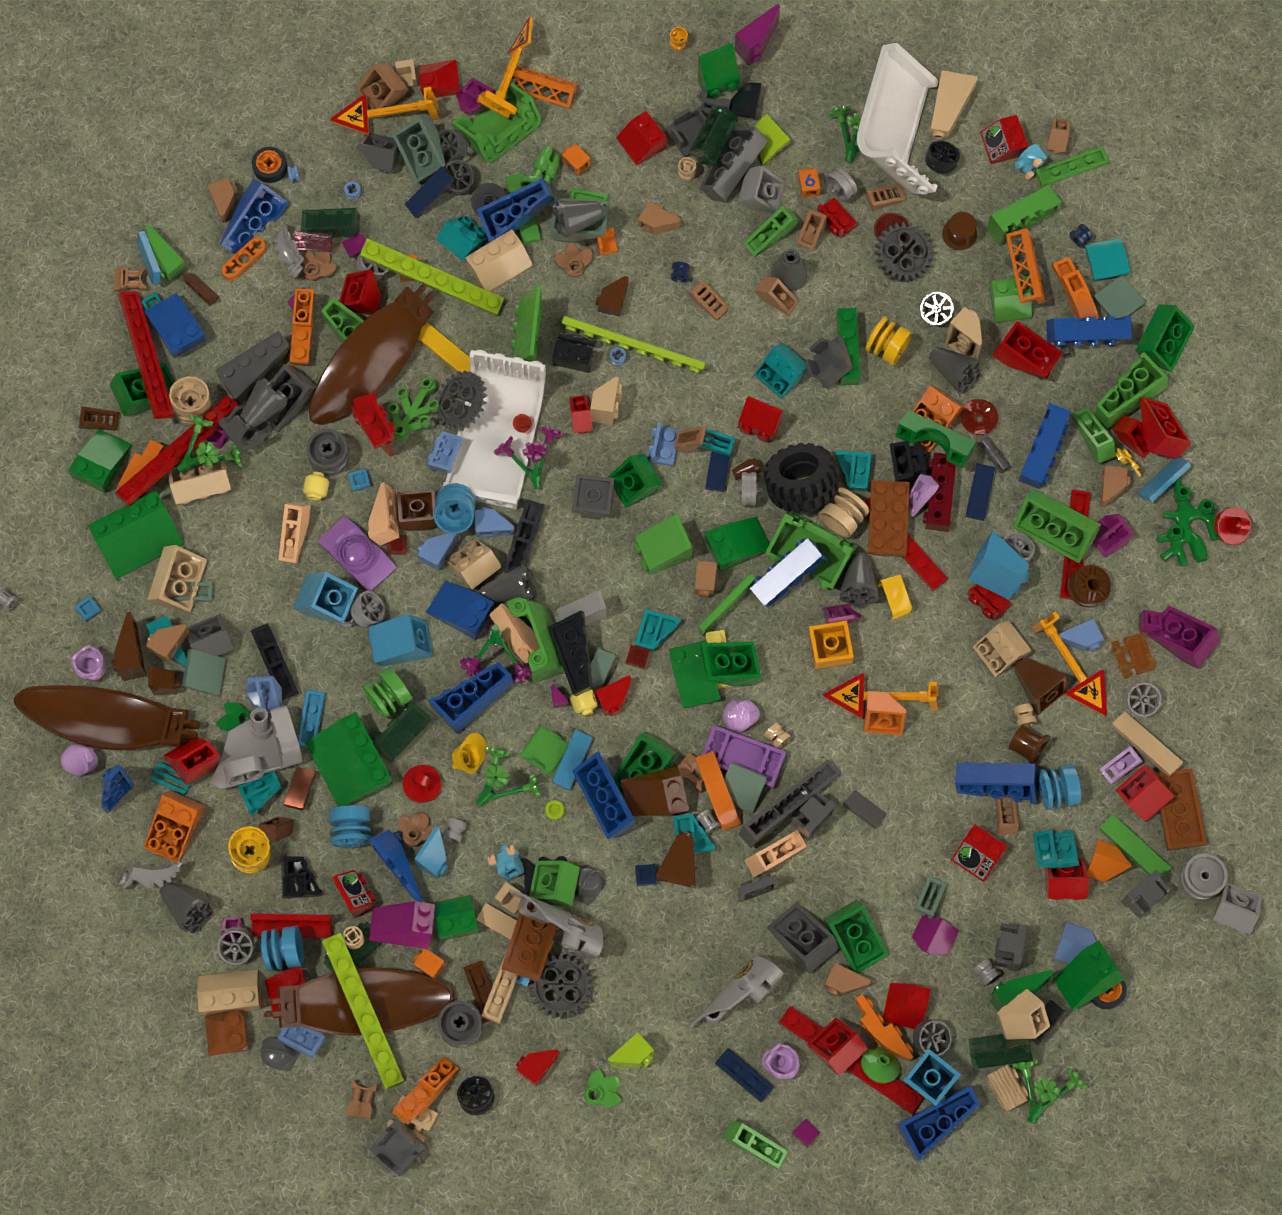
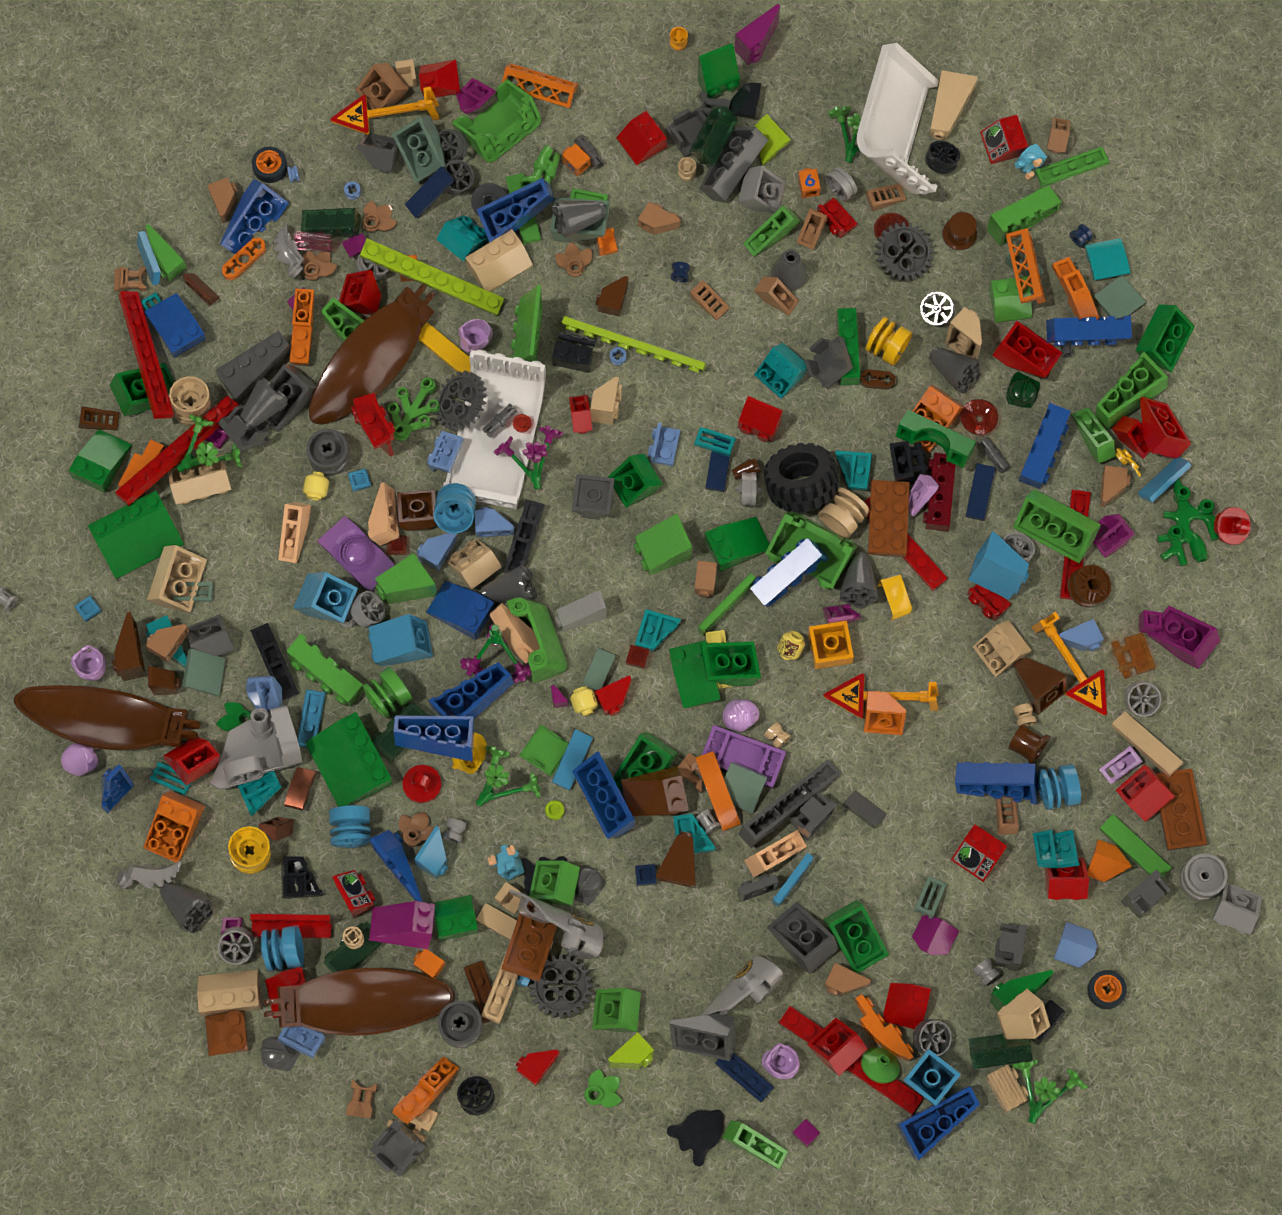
lime plate [322,933,404,1089] -> none
light orange piece [477,16,533,119] -> none
black wing [548,610,593,696] -> none
medium nougat slope [674,426,706,453] -> none
green slope [1053,940,1124,1011] -> none
none -> bright green wedge [286,634,363,707]
none -> medium nougat plate [362,201,397,232]
none -> bright green slope [375,553,437,604]
none -> blue wedge [394,716,475,761]
none -> lavender hair [458,319,493,353]
none -> dark grey pin [482,403,517,437]
none -> dark grey pin [574,134,605,170]
none -> bright green slope [592,988,641,1033]
none -> black tile [667,1110,724,1167]
none -> dark grey slope [670,1013,737,1061]
none -> dark azure tile [772,853,813,907]
none -> light yellow head [777,631,805,660]
none -> reddish brown beam [860,369,896,390]
none -> dark green piece [1006,372,1040,408]

